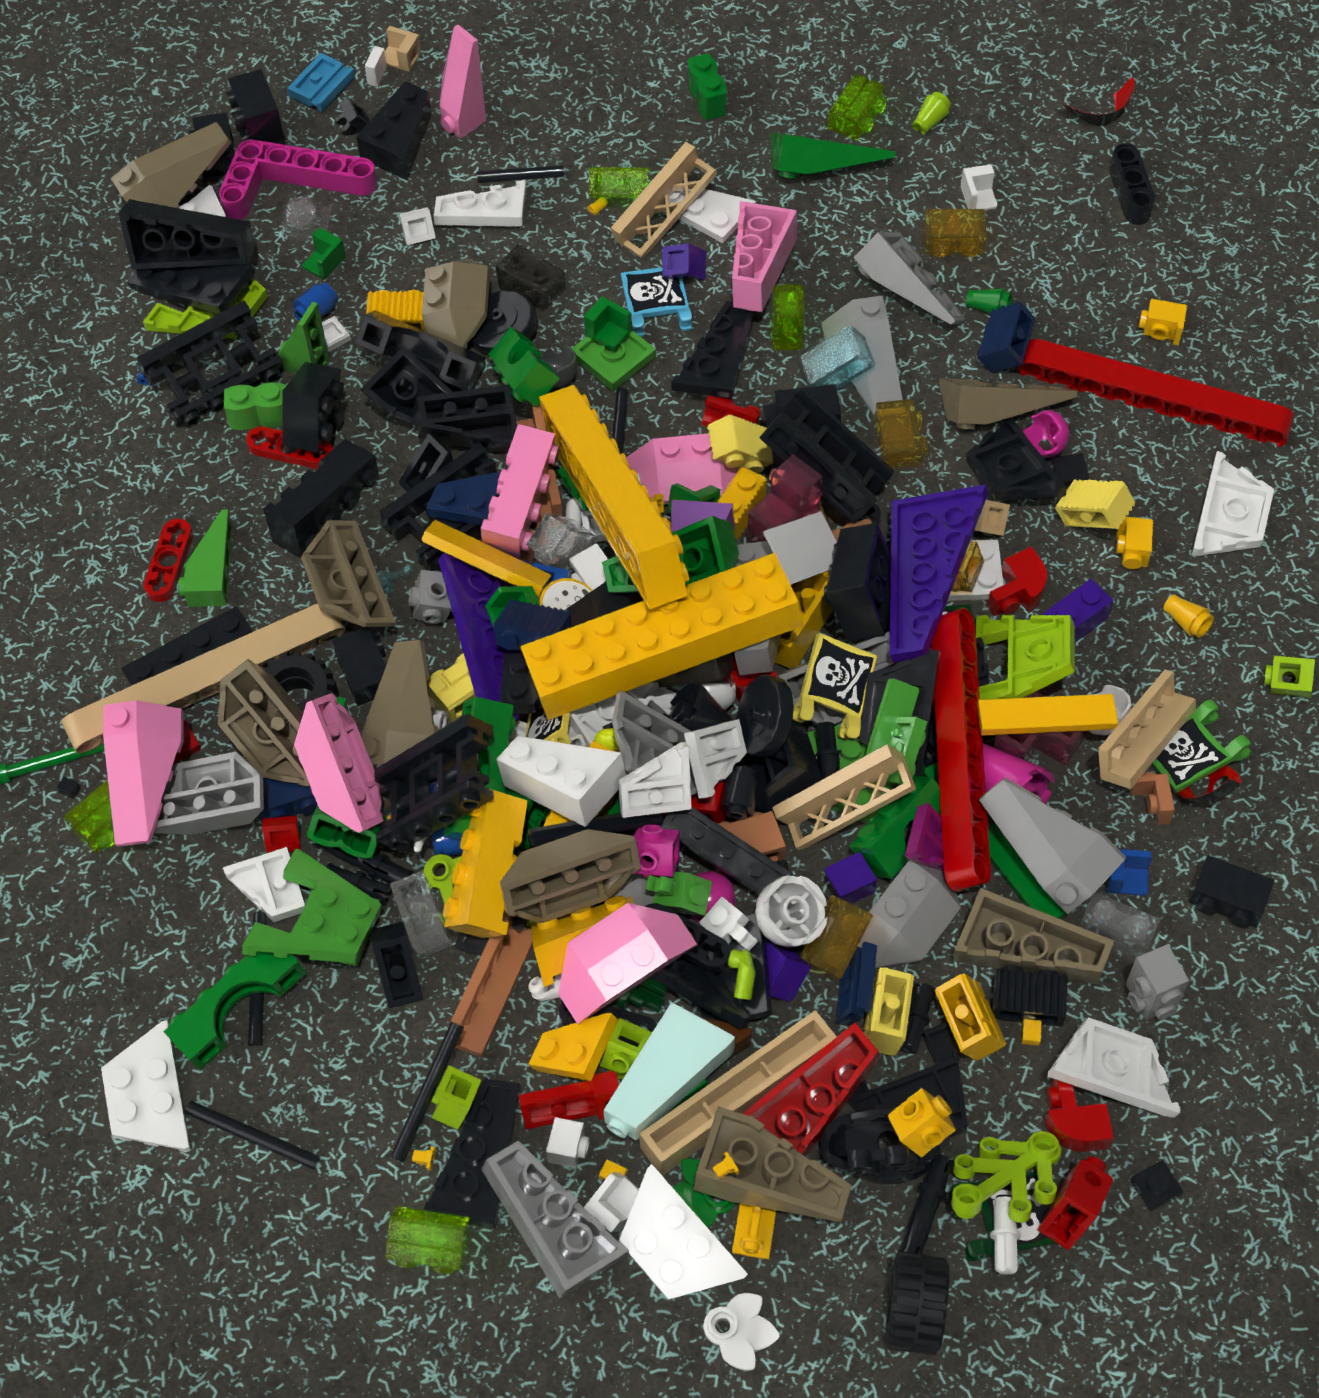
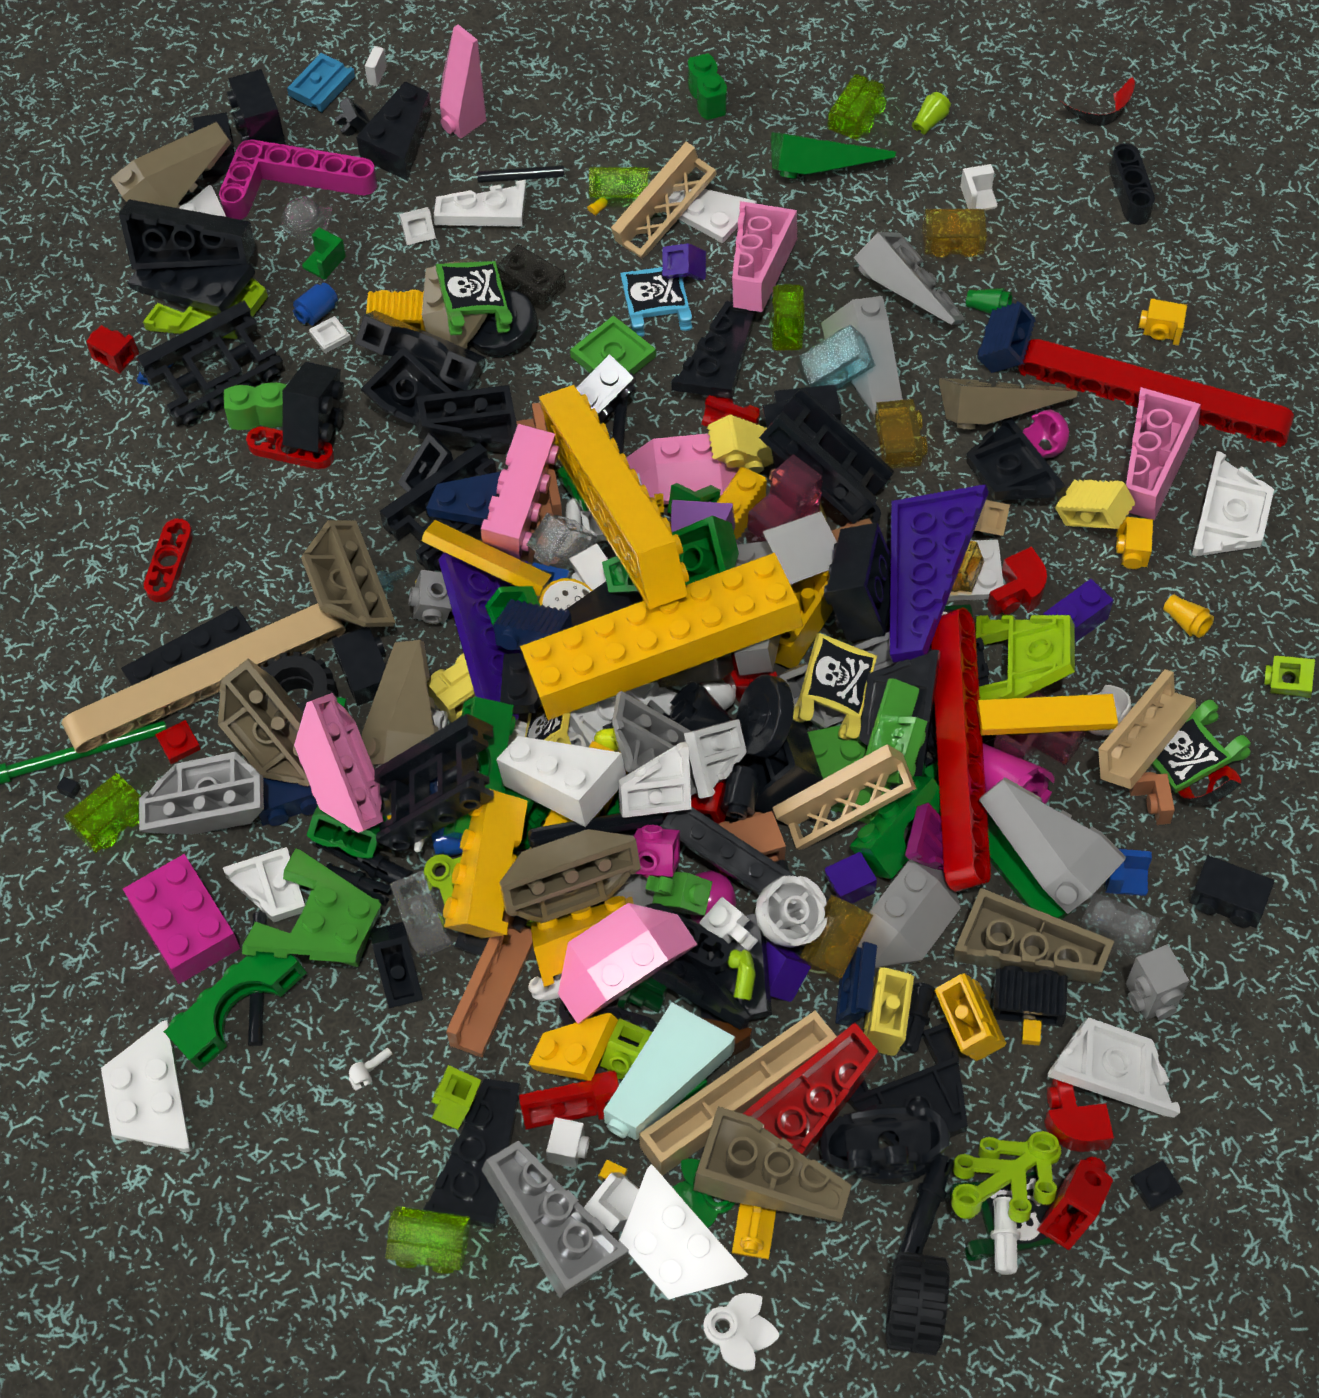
bright pink wedge [103,700,184,847] -> none
bright green slope [179,509,233,607] -> none
black bar [185,1101,320,1170] -> none
red plate [262,816,301,853] -> none
black wedge [263,439,378,559] -> none
bright green slope [279,302,330,374] -> none
tan panel [385,26,421,72] -> none
black bar [391,1021,464,1162] -> none
yellow piece [412,1147,436,1171] -> none
green arch [488,326,560,407] -> none
dark grey hair [539,346,577,389] -> none
green panel [584,296,632,350] -> none
yellow piece [712,1152,740,1179] -> none
black axle [815,721,842,779] -> none
yellow brick [888,1088,956,1157] -> none
black tile [1051,453,1090,487] -> none
none -> red brick [86,325,139,374]
none -> dark pink brick [123,854,240,985]
none -> white hand [349,1048,392,1090]
none -> flag [436,261,512,335]
none -> bracket [576,354,636,423]
none -> bright pink wedge [1126,387,1201,520]

